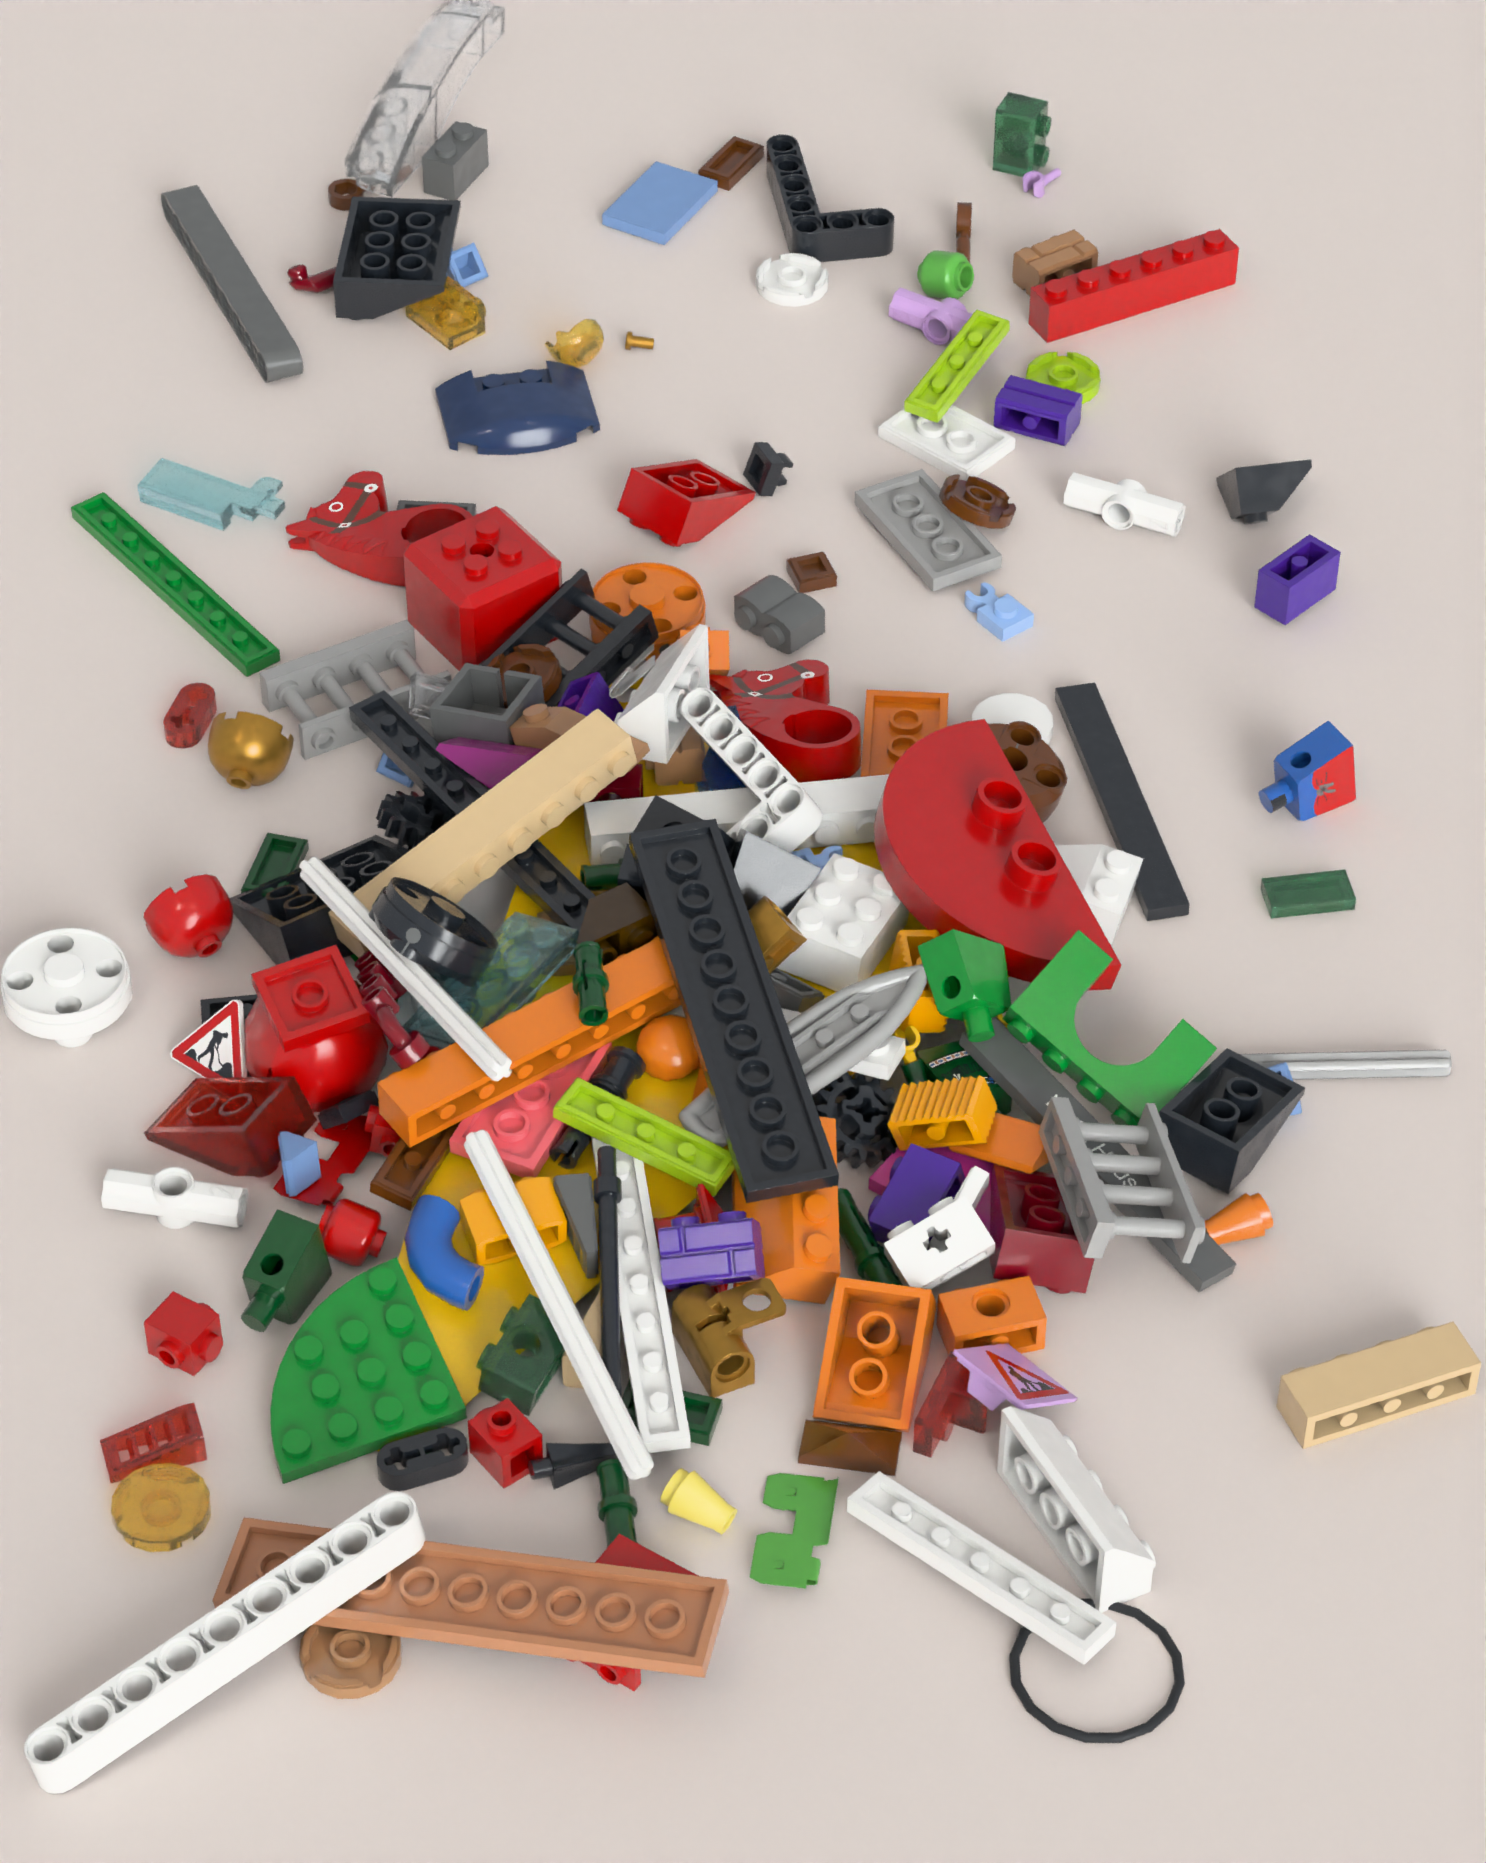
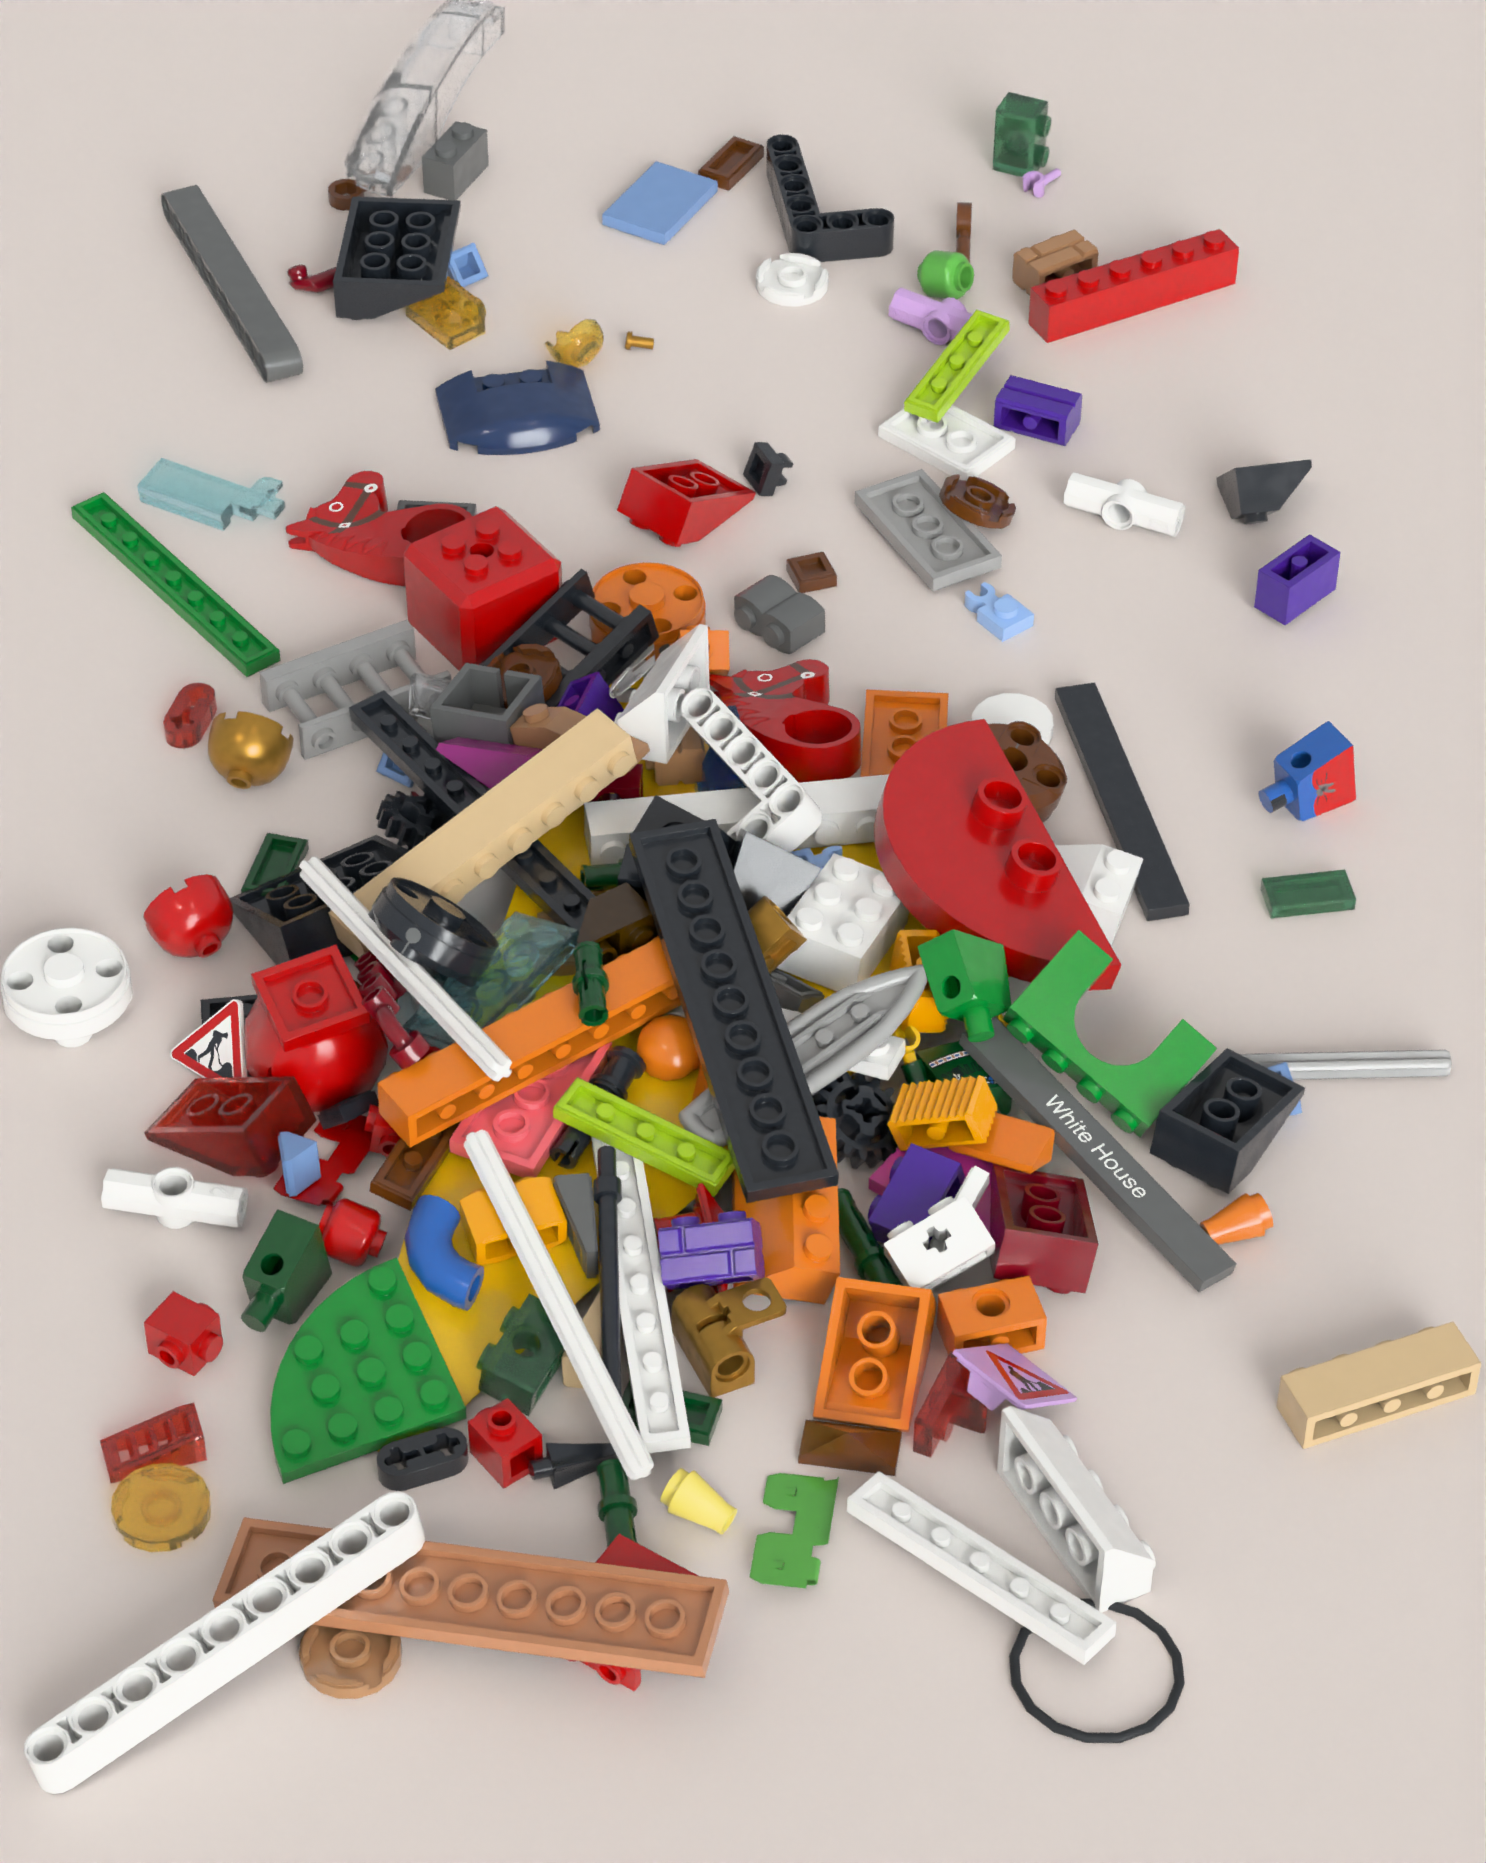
lime tile [1026,352,1101,404] -> none
light grey fence [1038,1097,1206,1263] -> none

